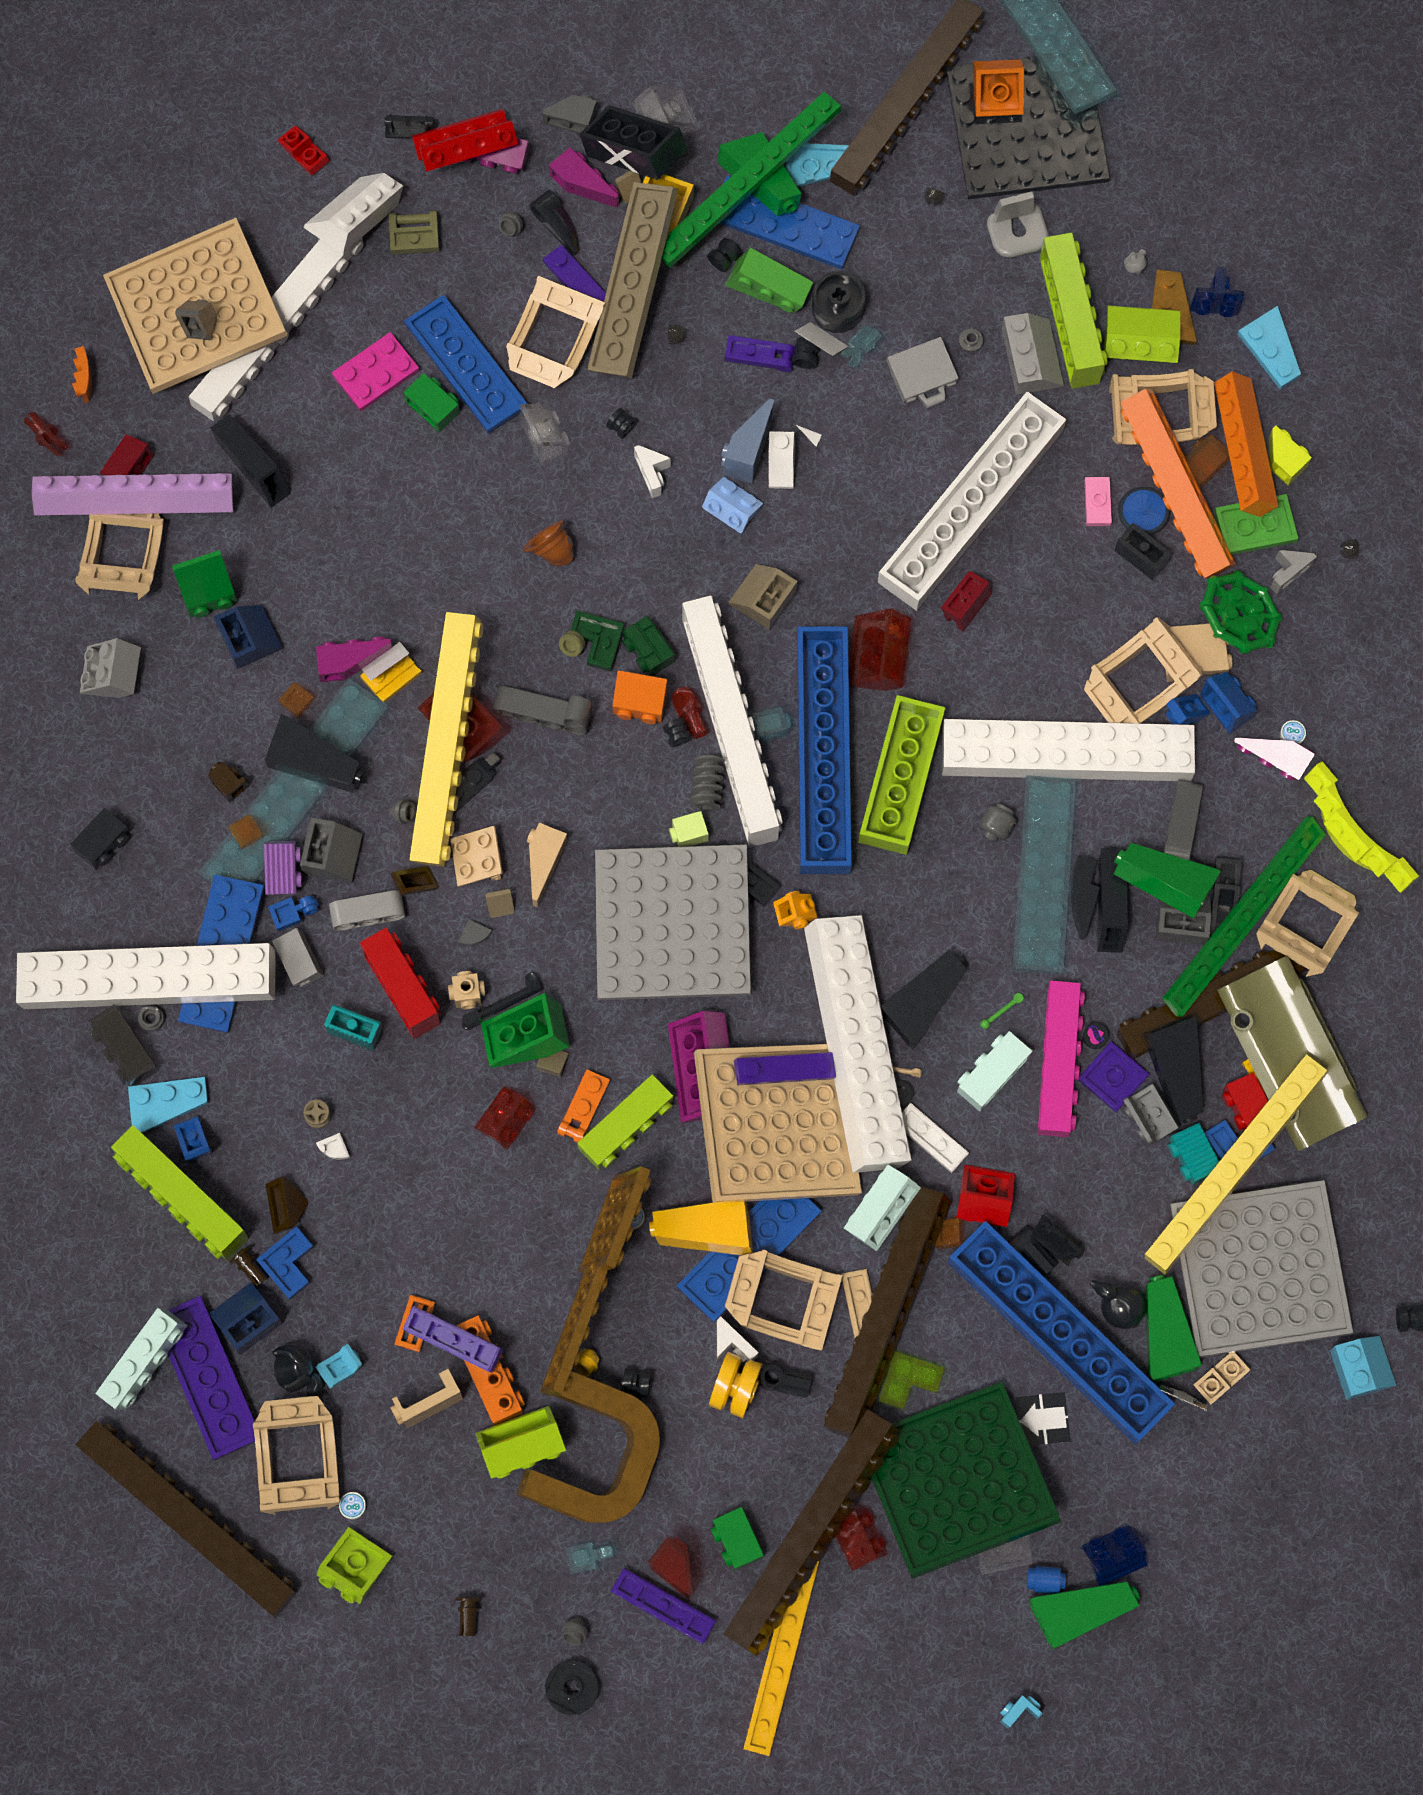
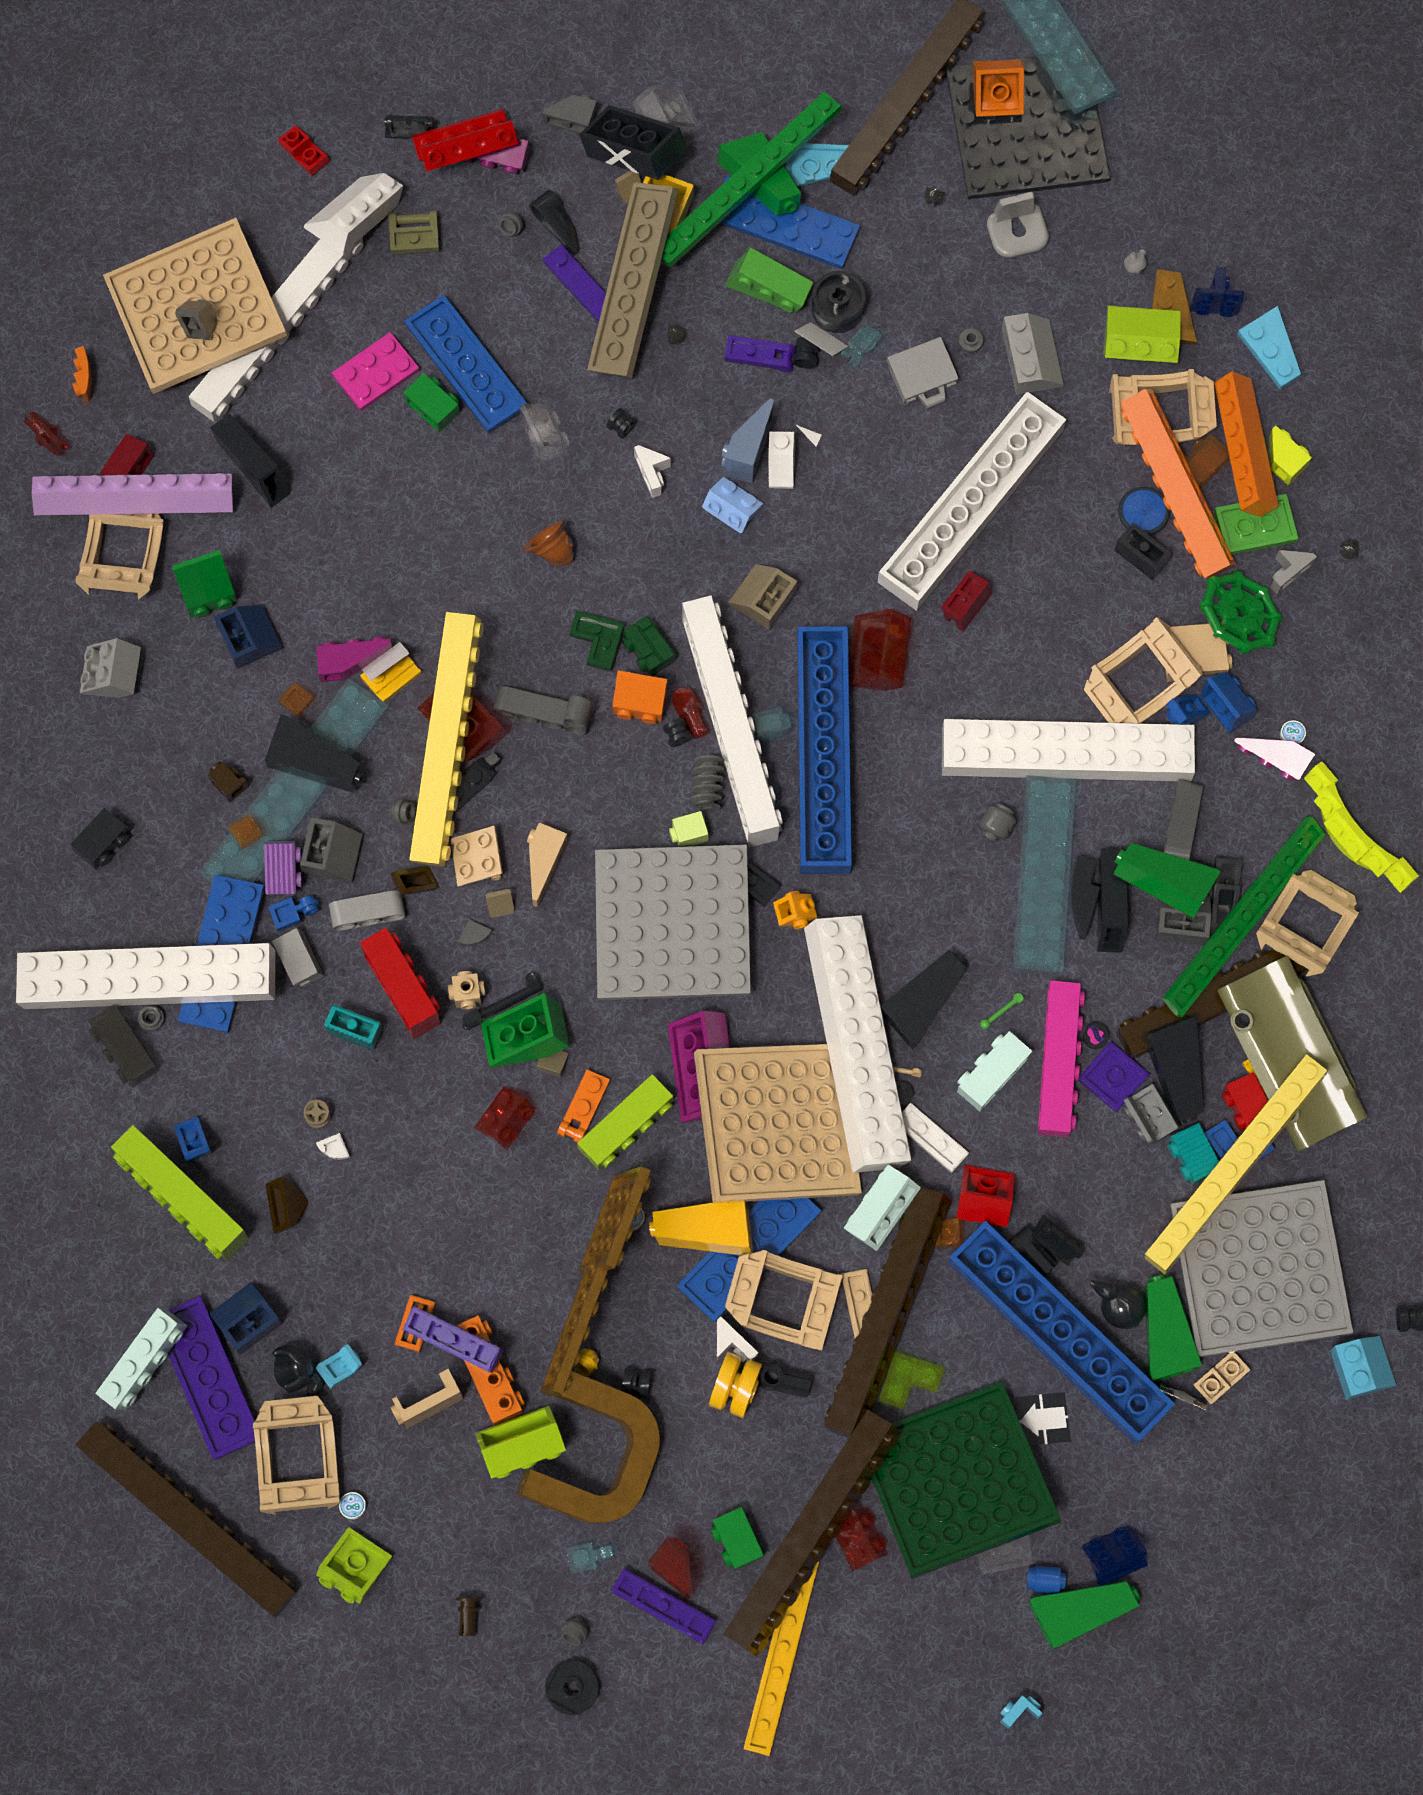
medium azure wing [128,1077,208,1133] -> none
dark brown pin [229,1246,268,1288] -> none
blue plate [256,1226,314,1300] -> none
tan wedge [506,276,605,388] -> none
magenta slope [549,148,619,208] -> none
olive tile [559,631,585,657] -> none
black wheel [707,238,741,272] -> none
dark purple plate [734,1053,836,1086] -> none
lime brick [858,695,945,855] -> none
lime brick [1039,233,1107,389] -> none
bright pink plate [1084,477,1112,526] -> none

